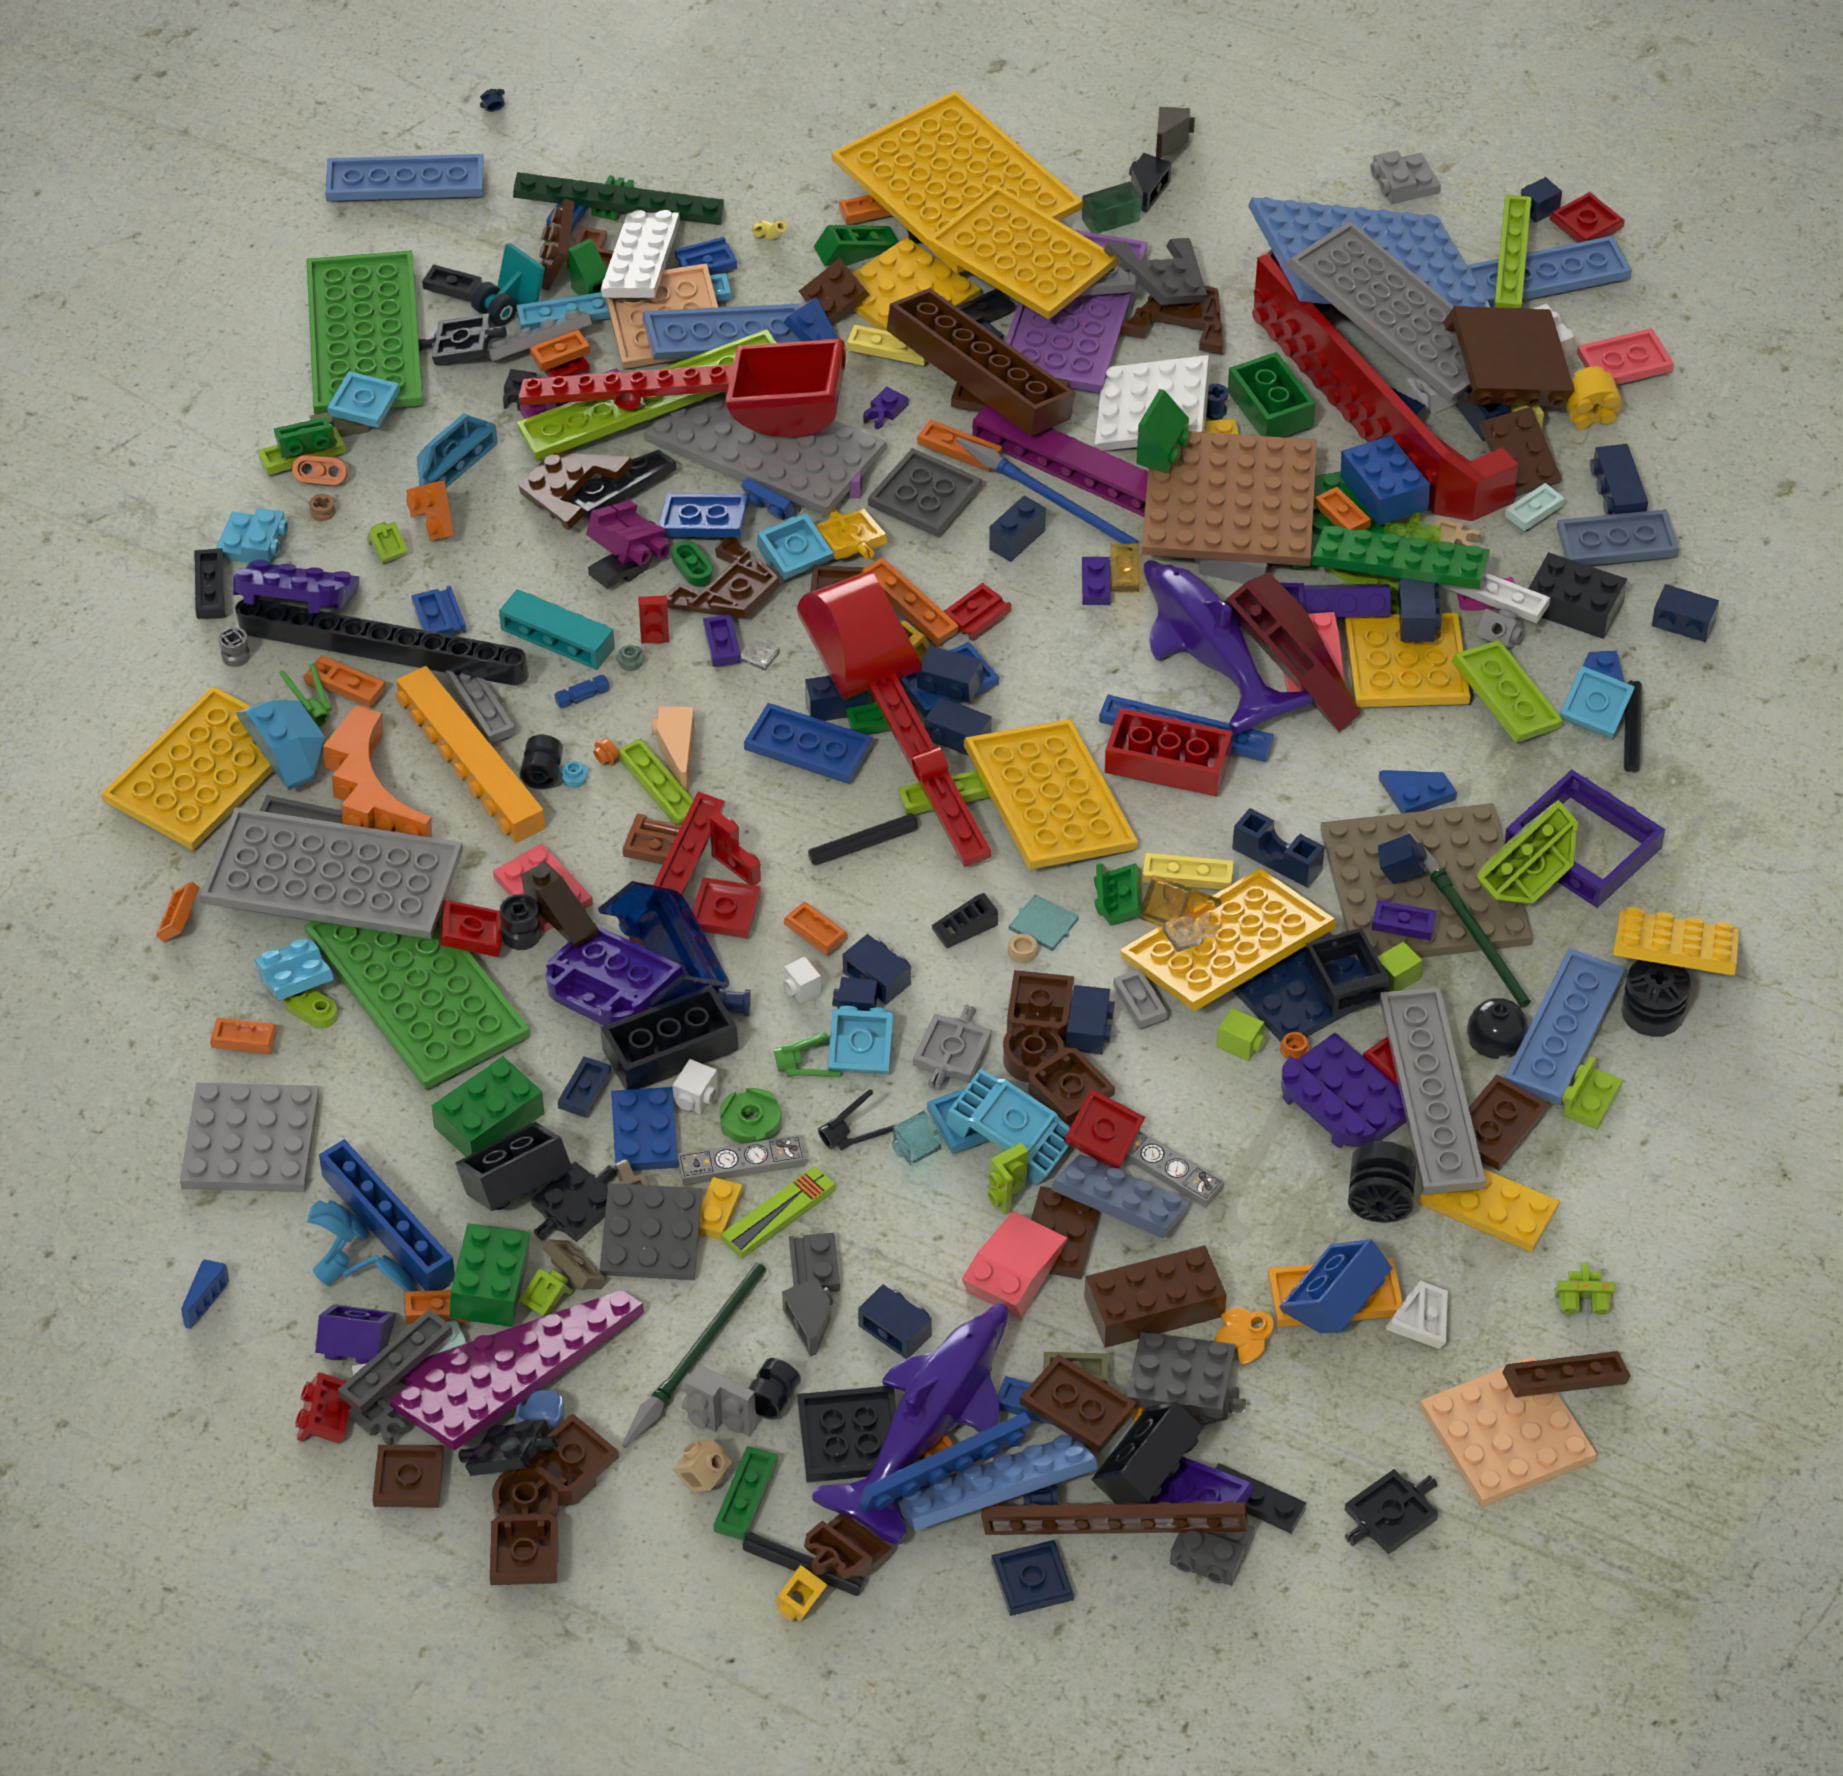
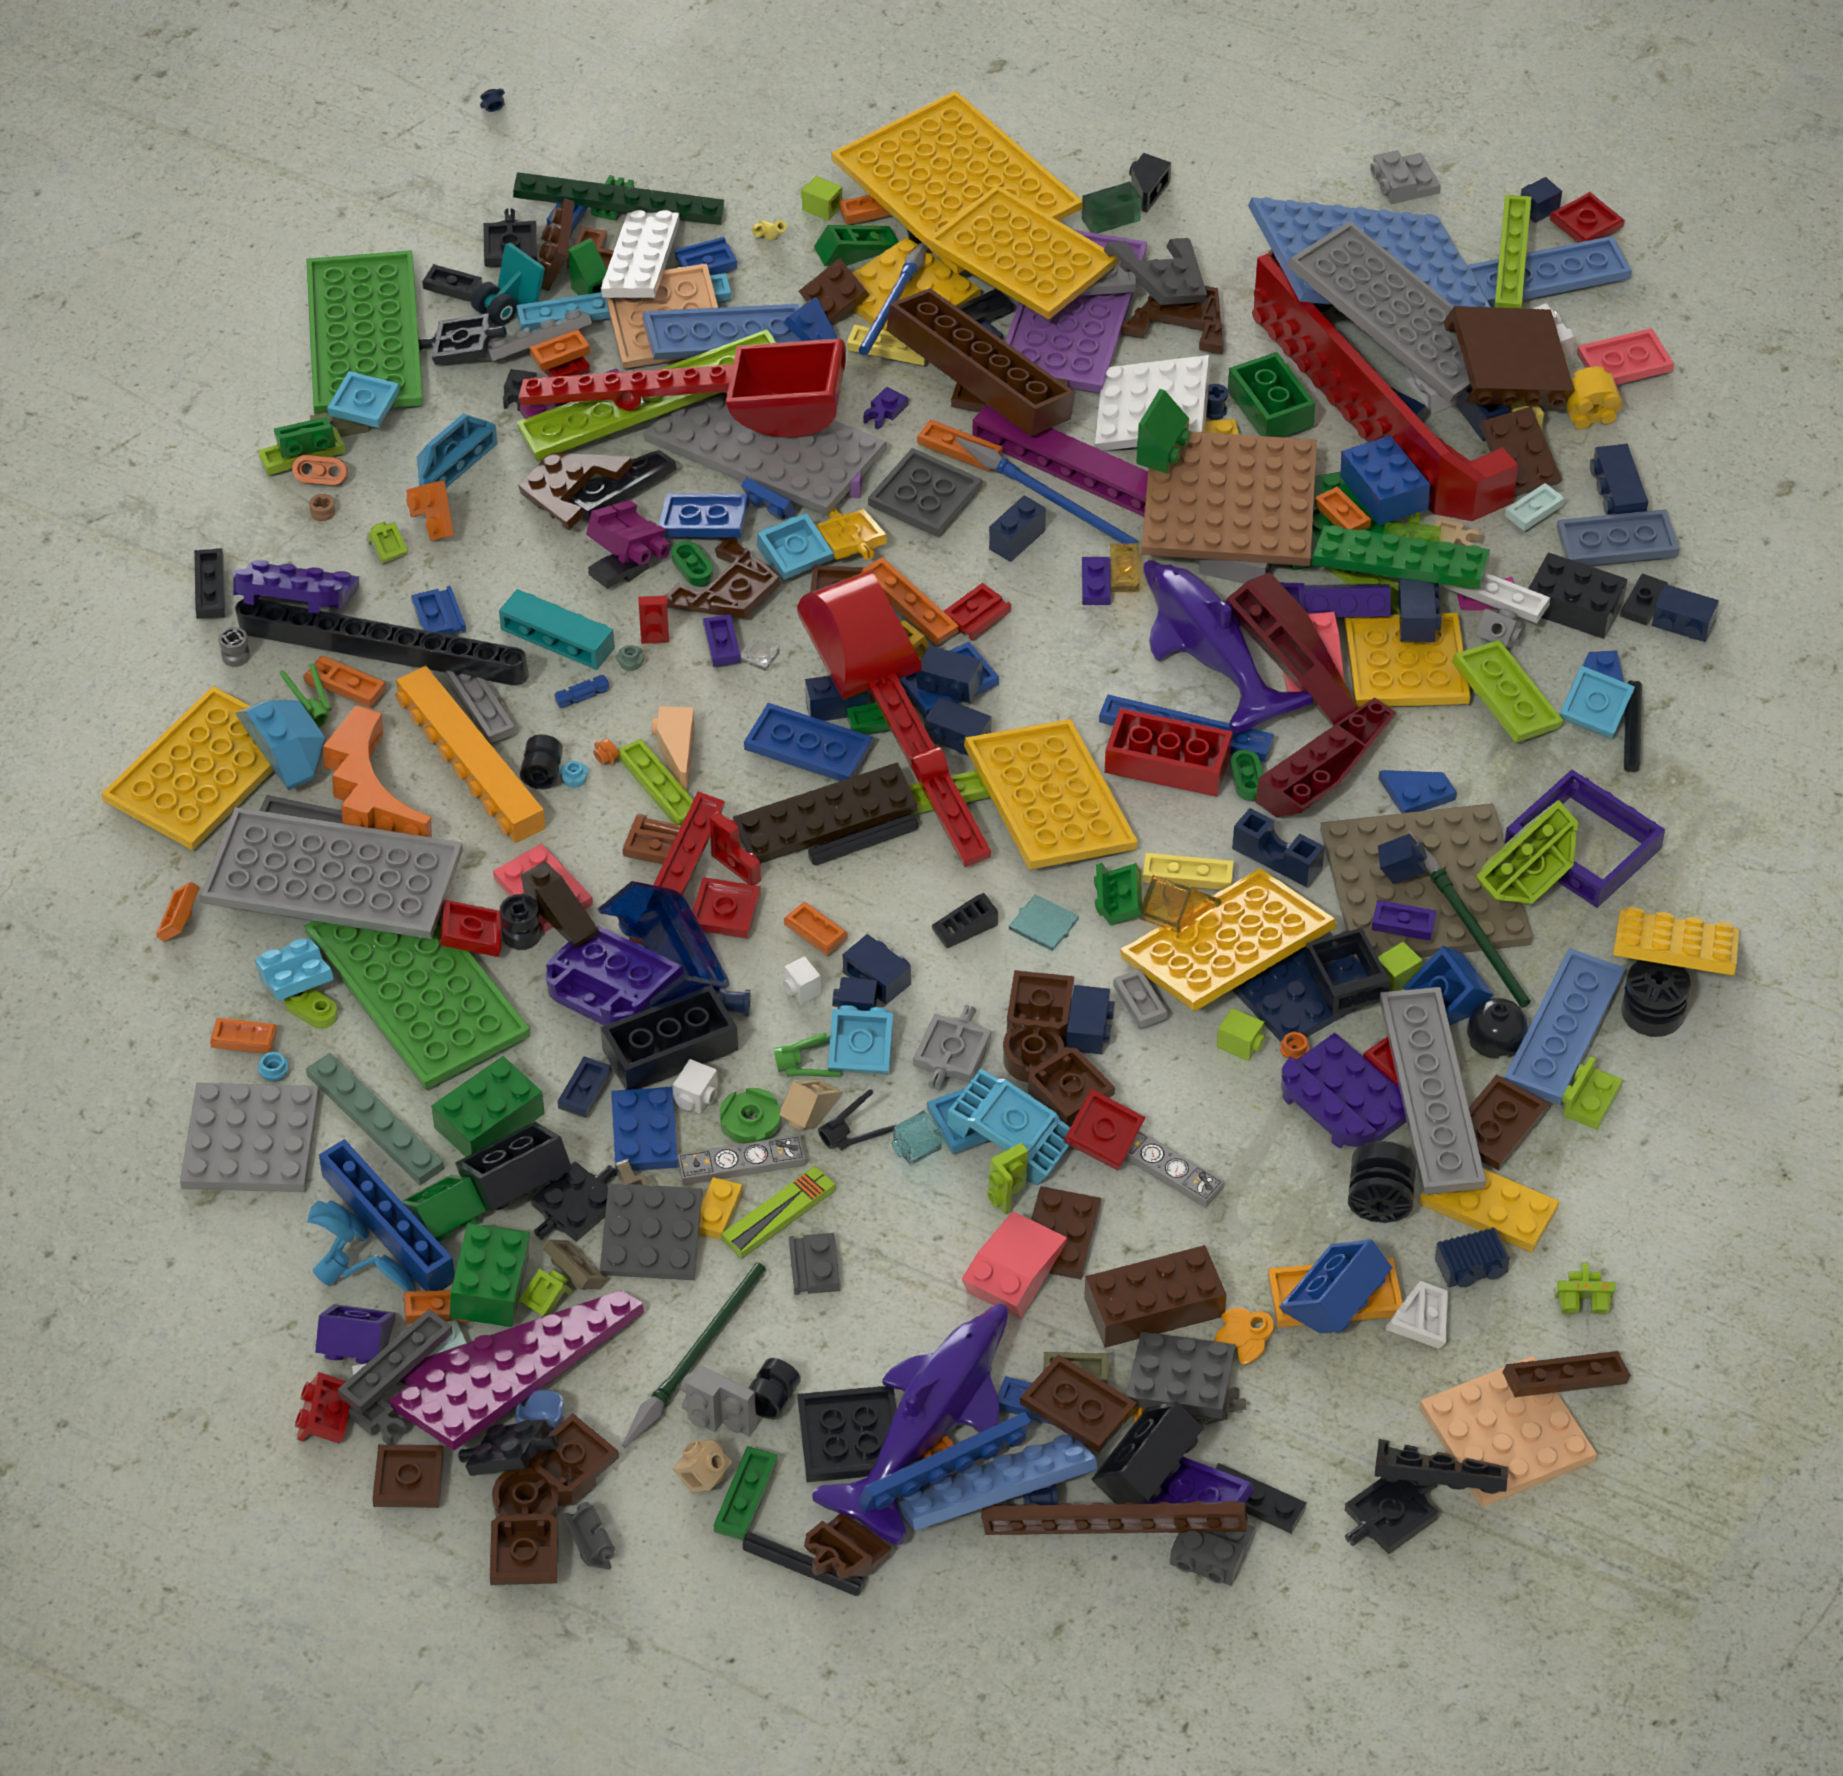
blue slope [181,1259,229,1329] -> none
medium azure plate [216,508,289,564] -> none
medium blue plate [325,154,484,201] -> none
yellow brick [774,1565,827,1622] -> none
dark grey slope [782,1278,833,1357] -> none
dark blue brick [858,1284,932,1359] -> none
dark blue tile [991,1540,1074,1616] -> none
tan tile [1008,934,1038,964] -> none
sand blue plate [1052,1154,1191,1238] -> none
dark brown slope [1156,107,1195,159] -> none
clear plate [1162,912,1220,952] -> none
none -> medium azure plate [258,1052,289,1081]
none -> sand green plate [306,1053,444,1186]
none -> green slope [402,1174,486,1241]
none -> black plate [483,208,537,267]
none -> dark grey hinge [562,1502,615,1570]
none -> dark brown plate [733,762,918,863]
none -> tan slope [779,1079,843,1130]
none -> lime brick [800,176,843,221]
none -> blue piece [859,243,927,355]
none -> green plate [1230,749,1263,801]
none -> dark red wedge [1255,697,1396,818]
none -> black wing [1375,1439,1508,1494]
none -> blue slope [1403,946,1494,1026]
none -> dark blue brick [1435,1227,1510,1288]
none -> black plate [1620,573,1668,626]

